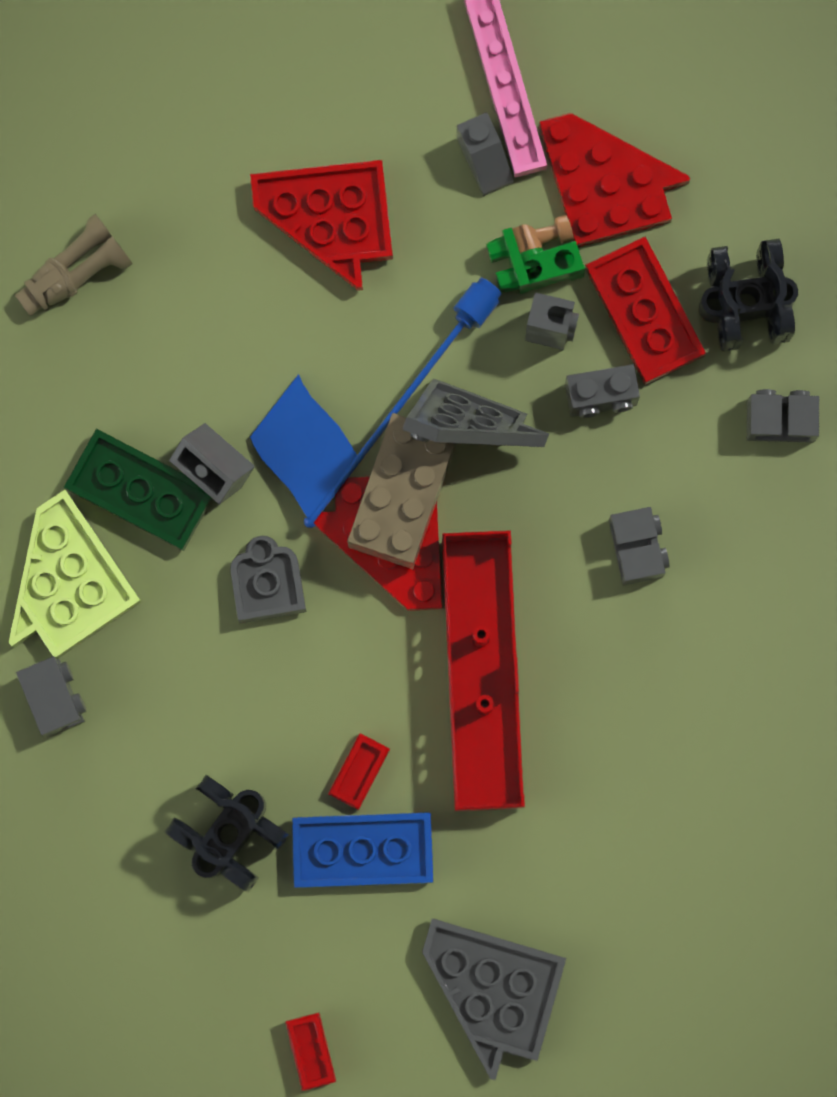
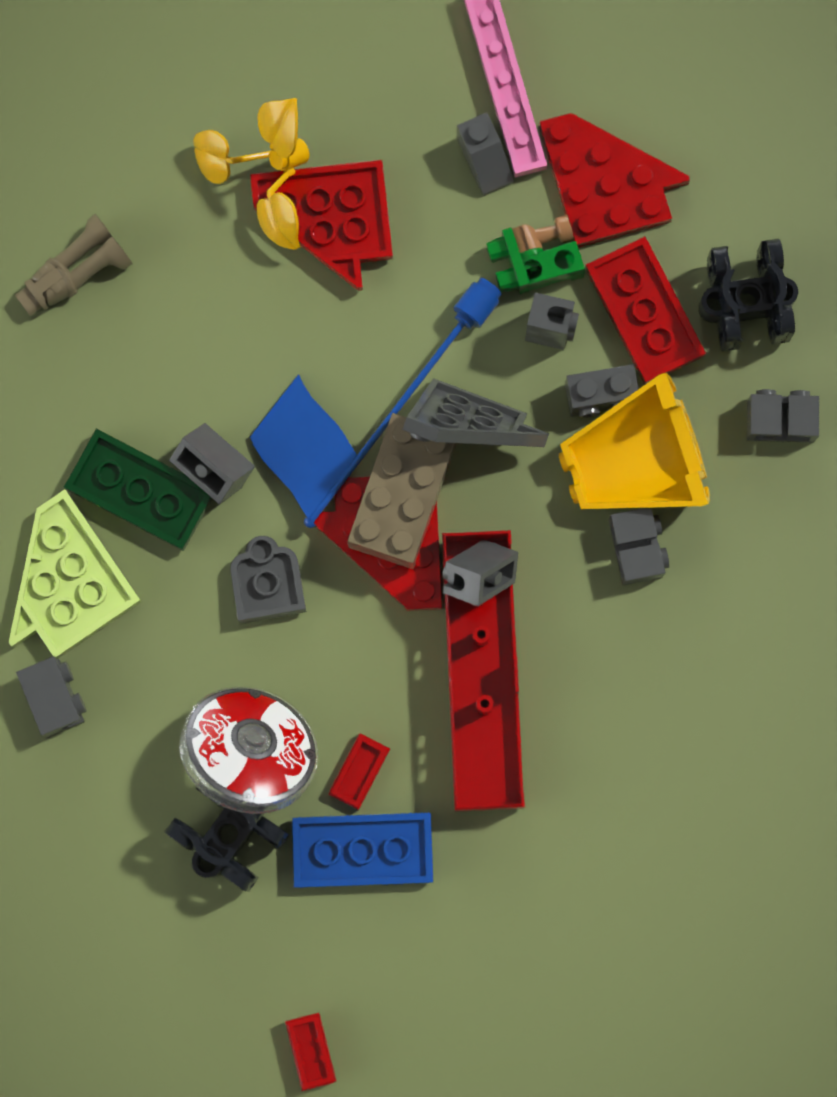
dark grey wing [422,918,566,1080] -> none
none -> dish [179,687,318,814]
none -> yellow plant [193,98,309,250]
none -> dark grey brick [443,540,519,606]
none -> yellow cone [558,373,710,509]

